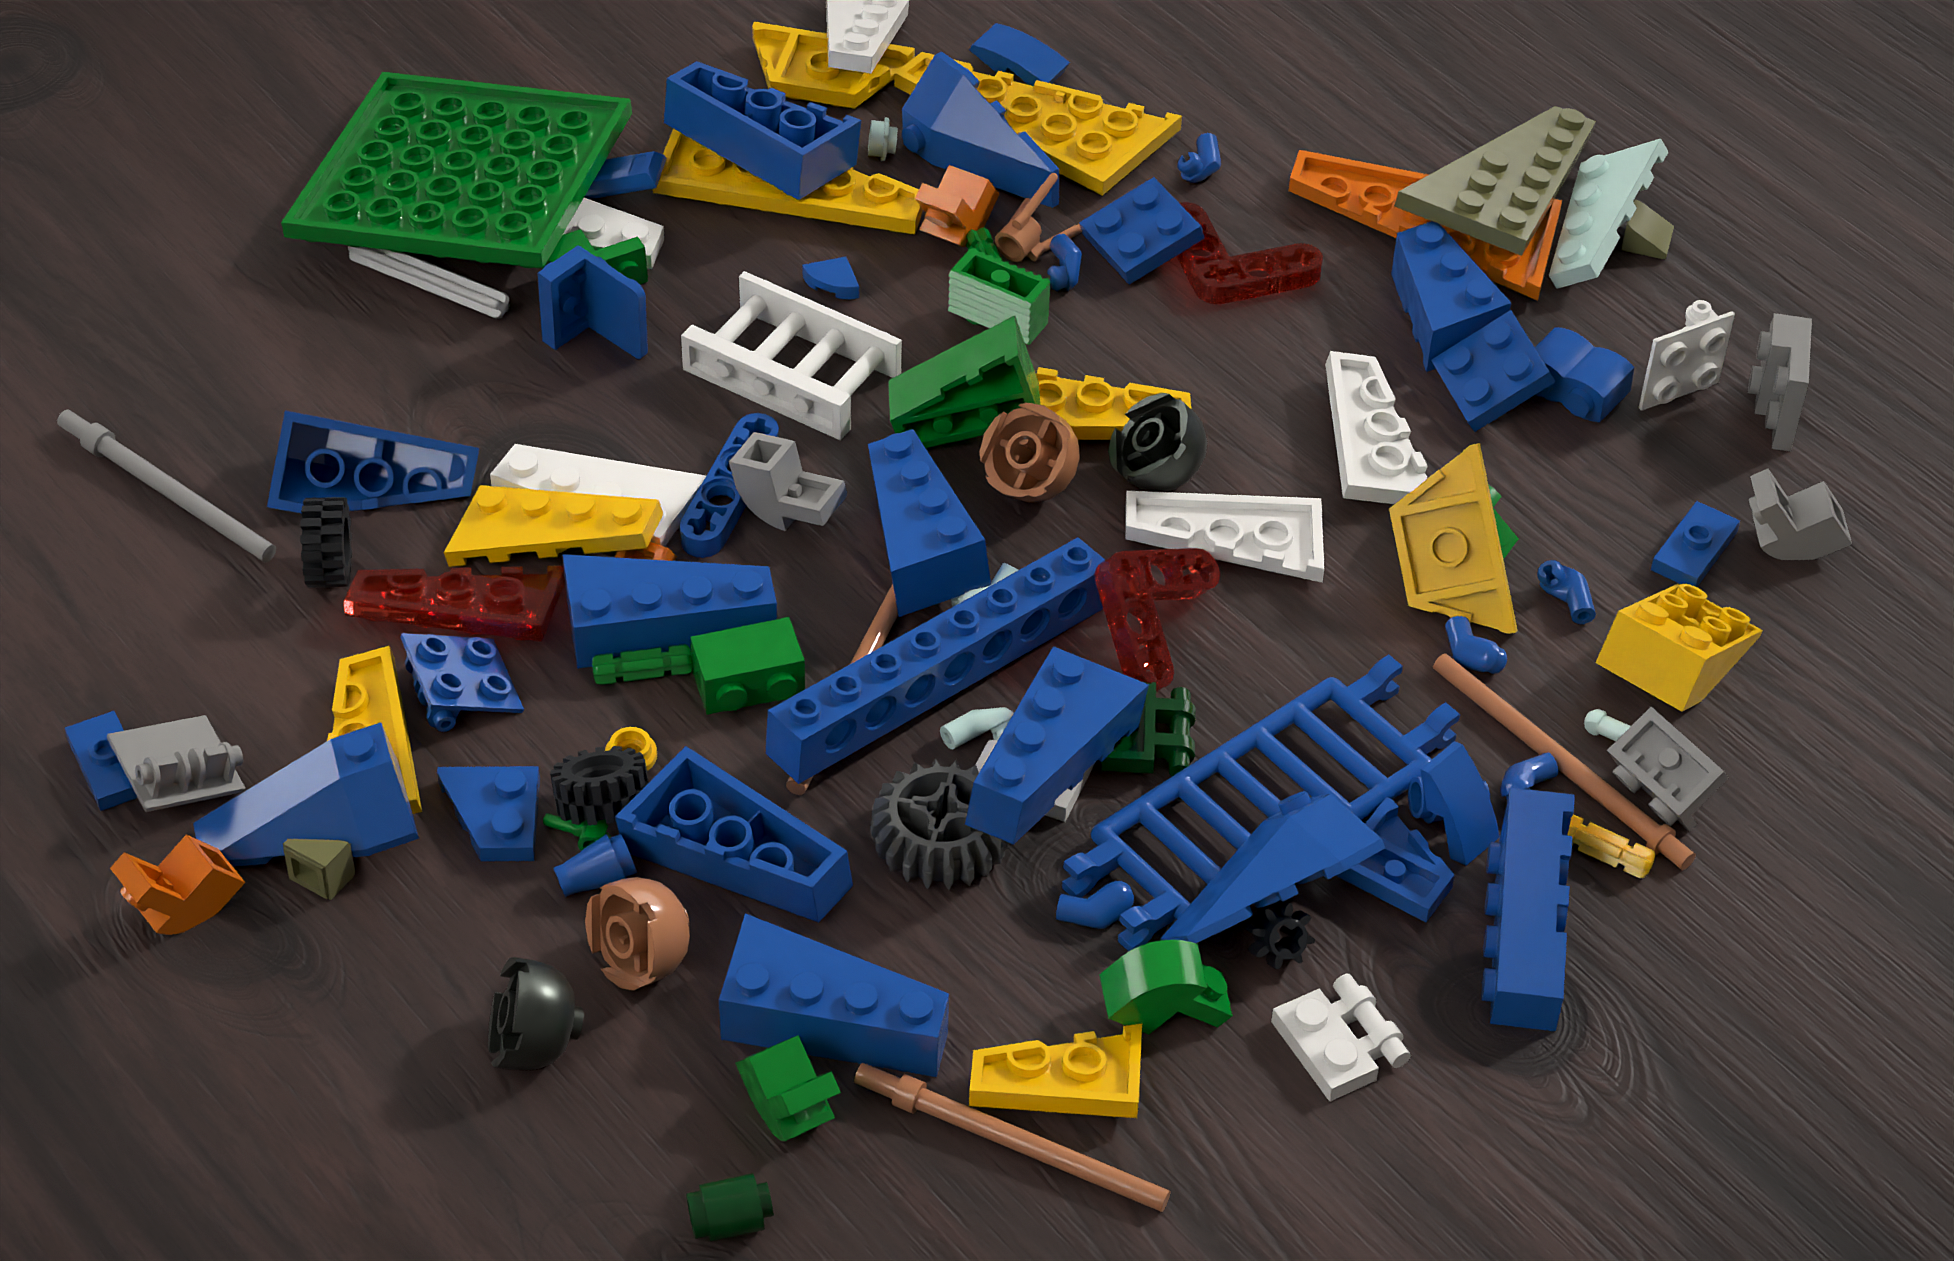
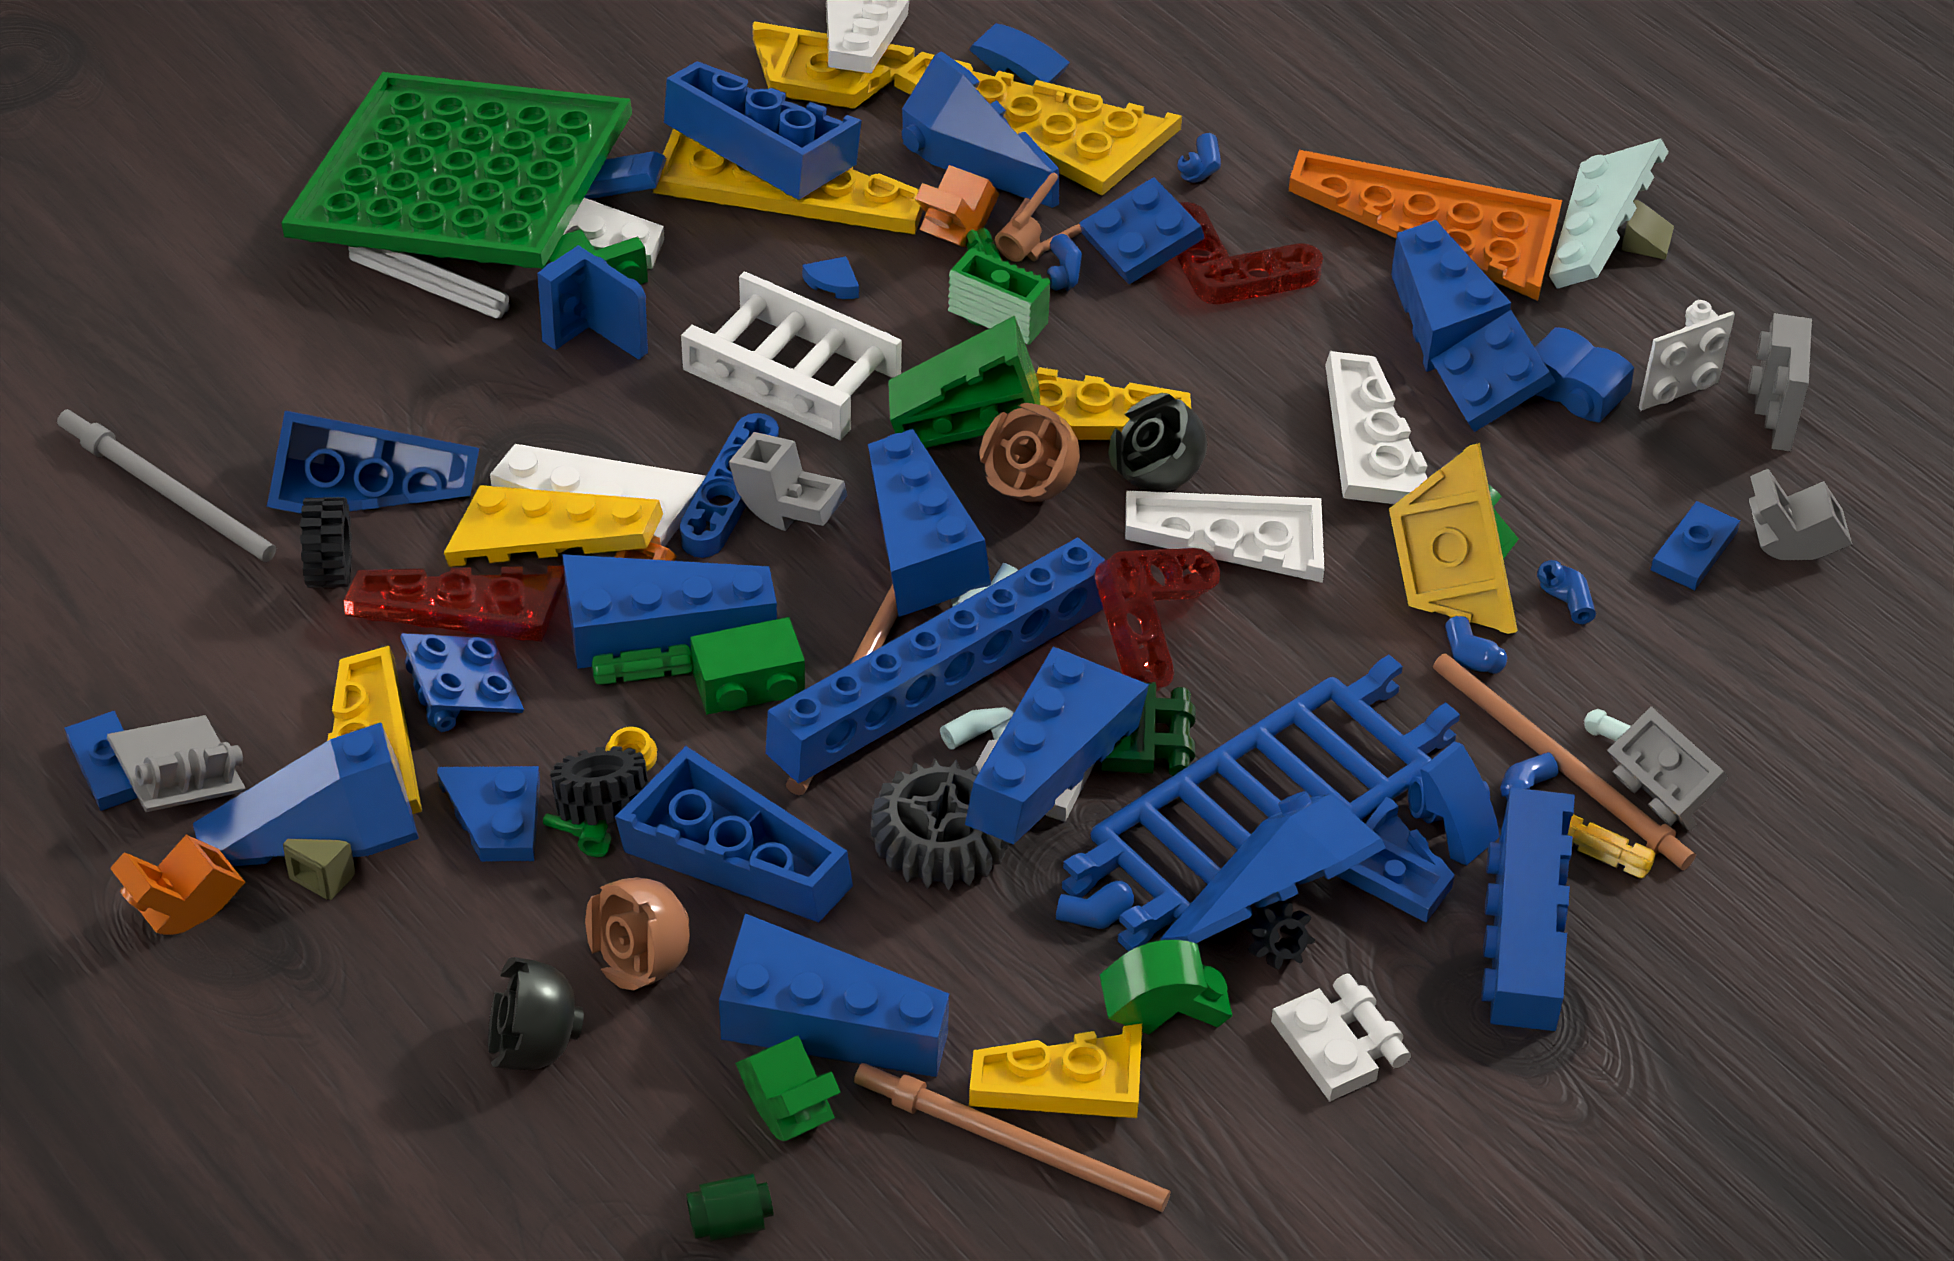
blue cone [553,834,637,897] -> none
light aqua plate [868,117,898,161] -> none
olive wing [1394,106,1596,256] -> none
yellow slope [1595,584,1763,712] -> none

